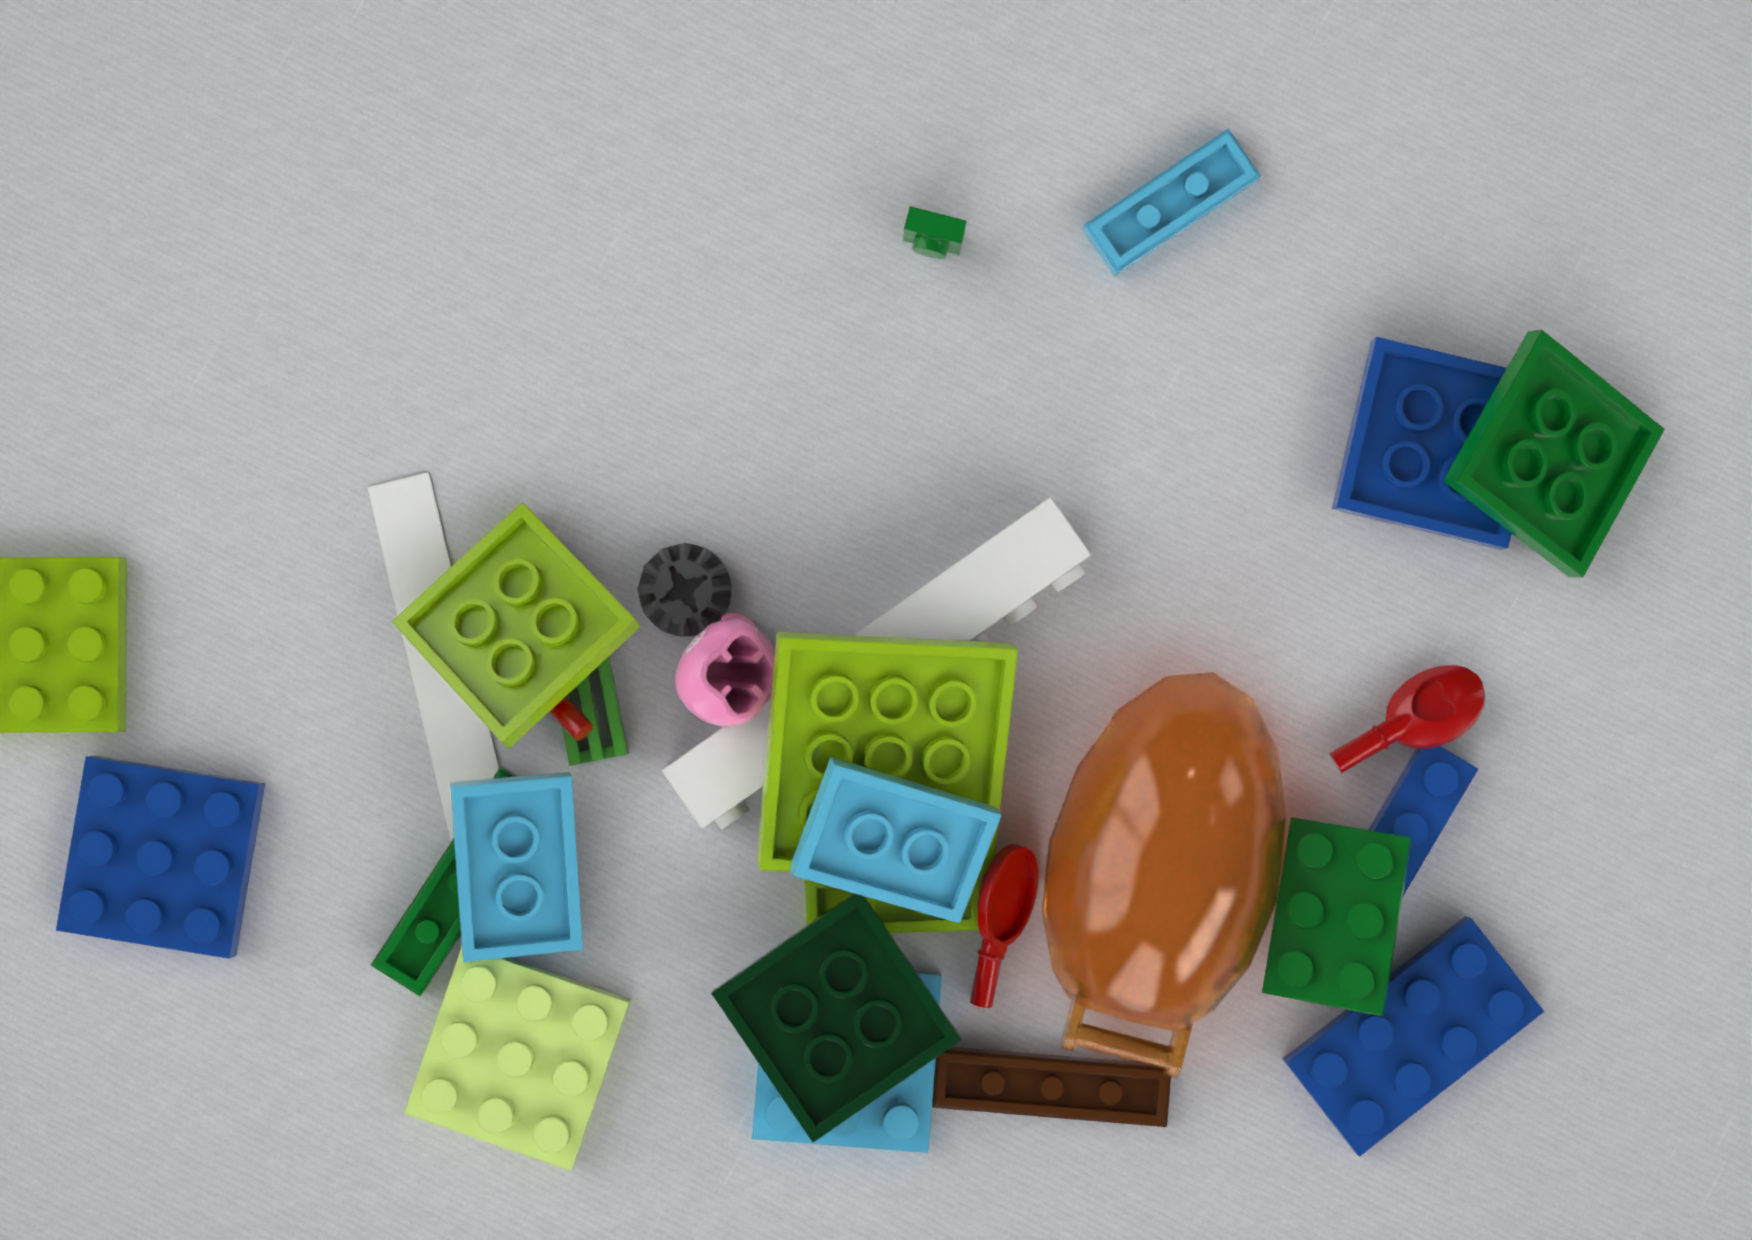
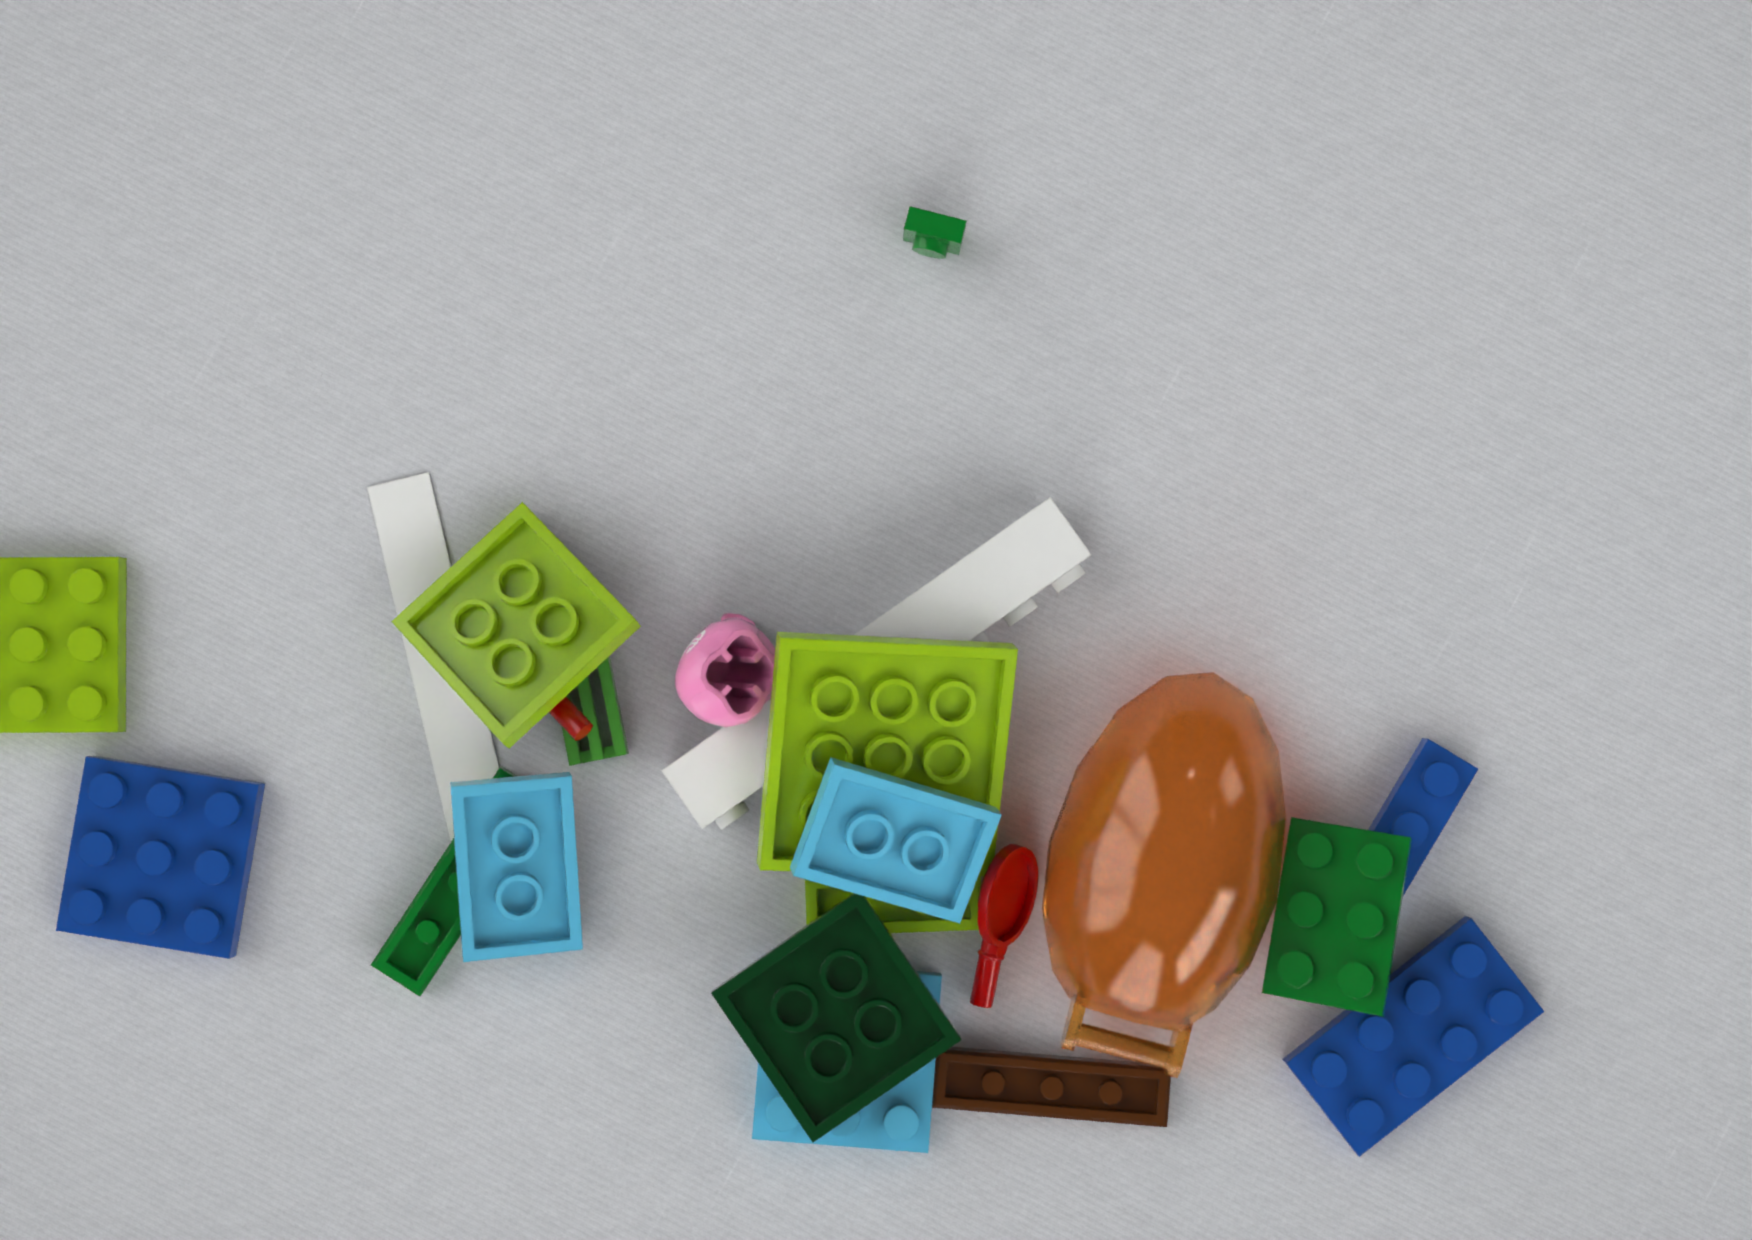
yellowish green plate [404,947,631,1171] -> none
dark grey gear [637,543,732,637] -> none
medium azure tile [1083,128,1261,277] -> none
red piece [1329,665,1486,774] -> none
blue plate [1332,337,1512,550] -> none
green plate [1443,330,1665,578] -> none

